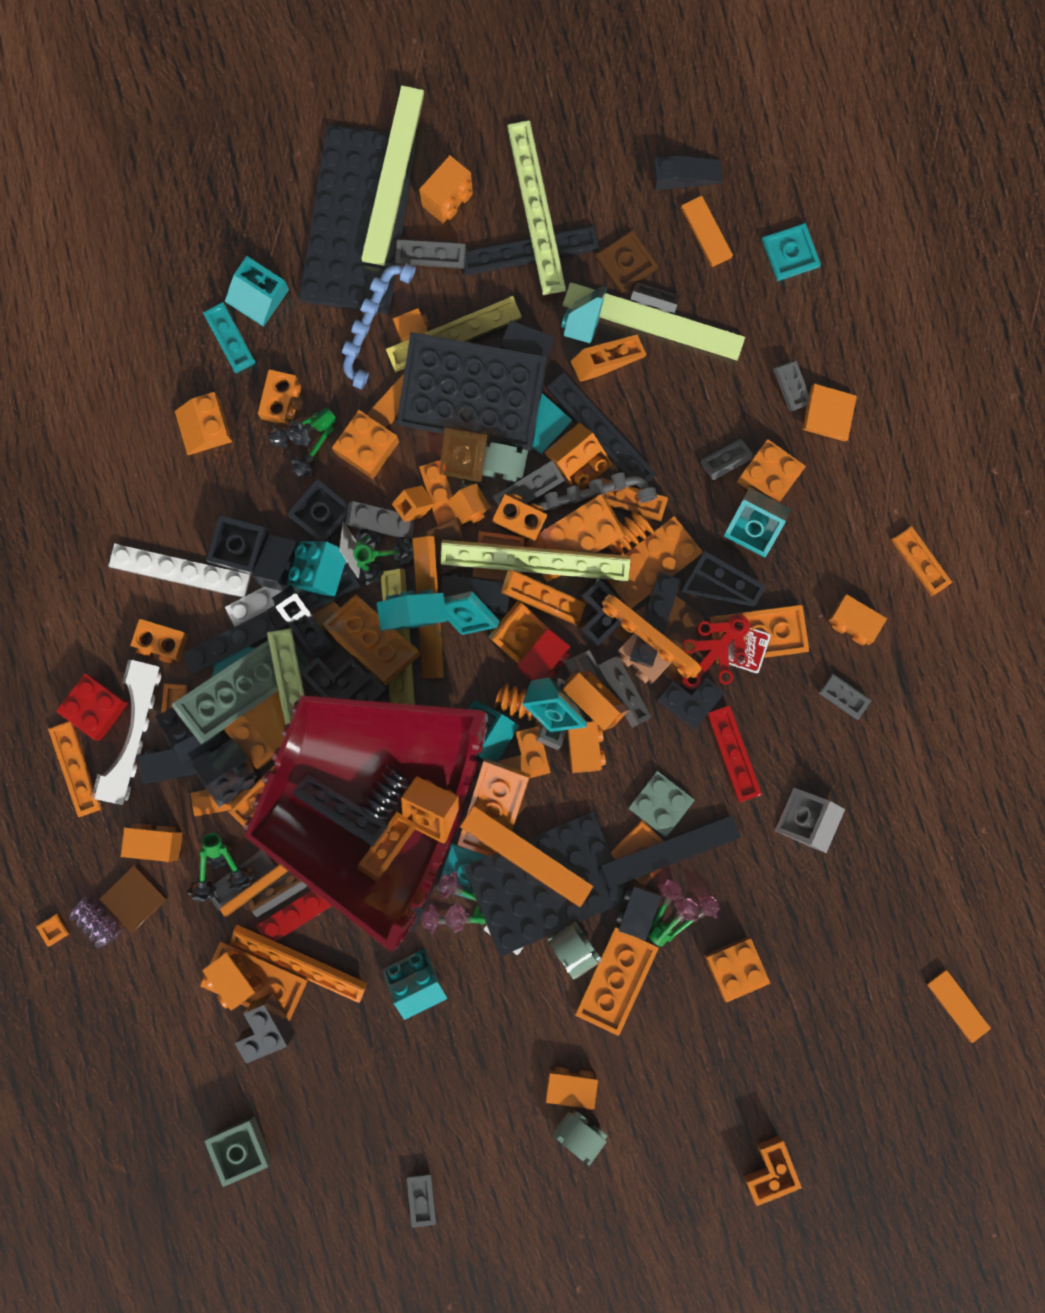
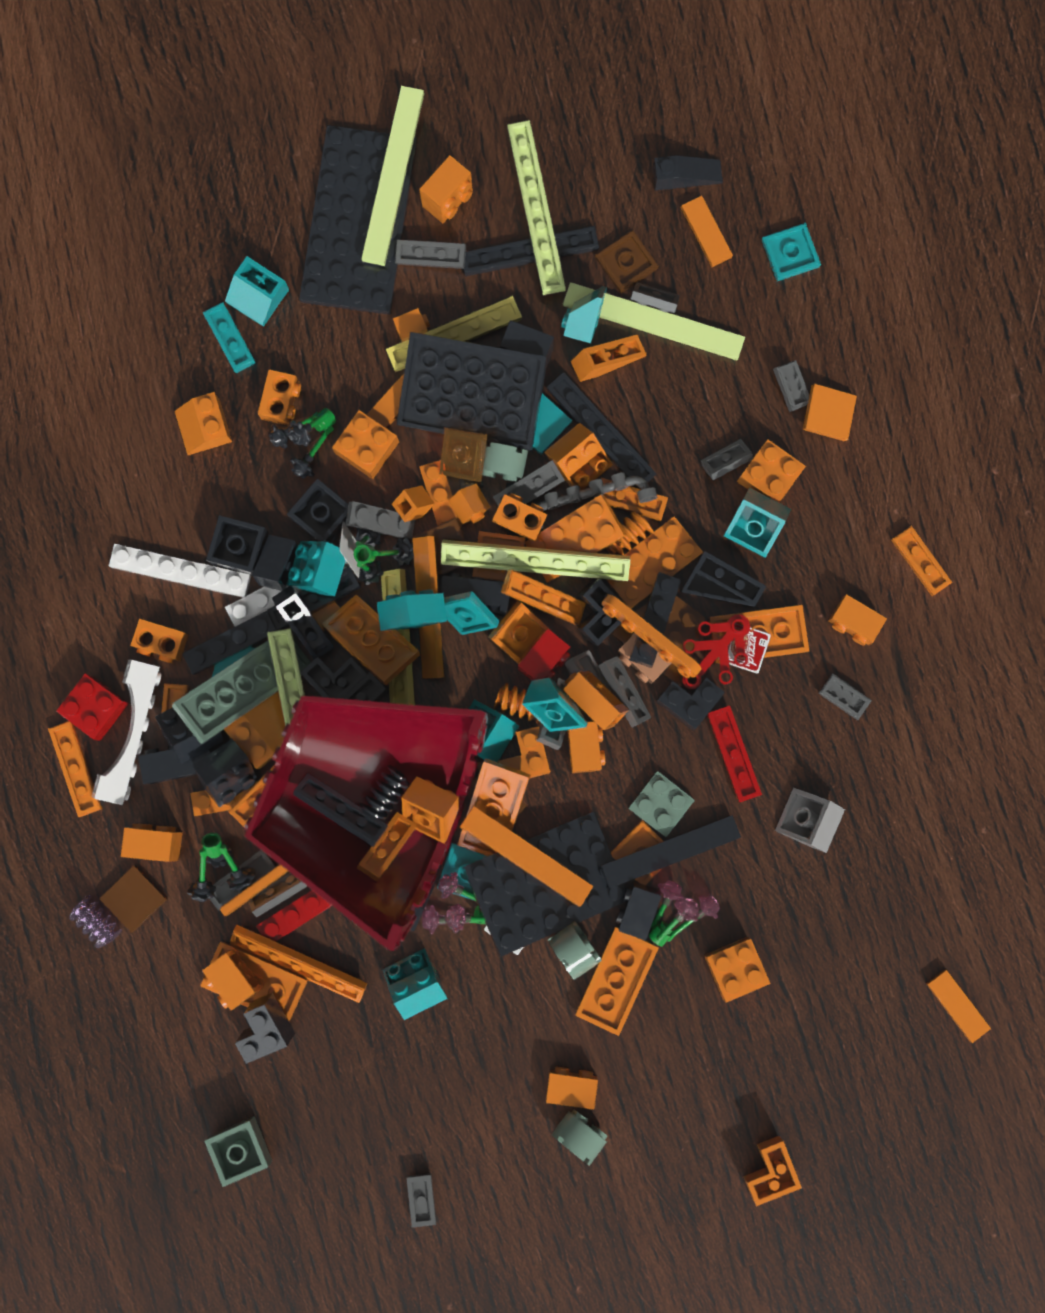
orange tile [36,913,70,947] -> none
medium blue bar [342,263,416,390] -> none

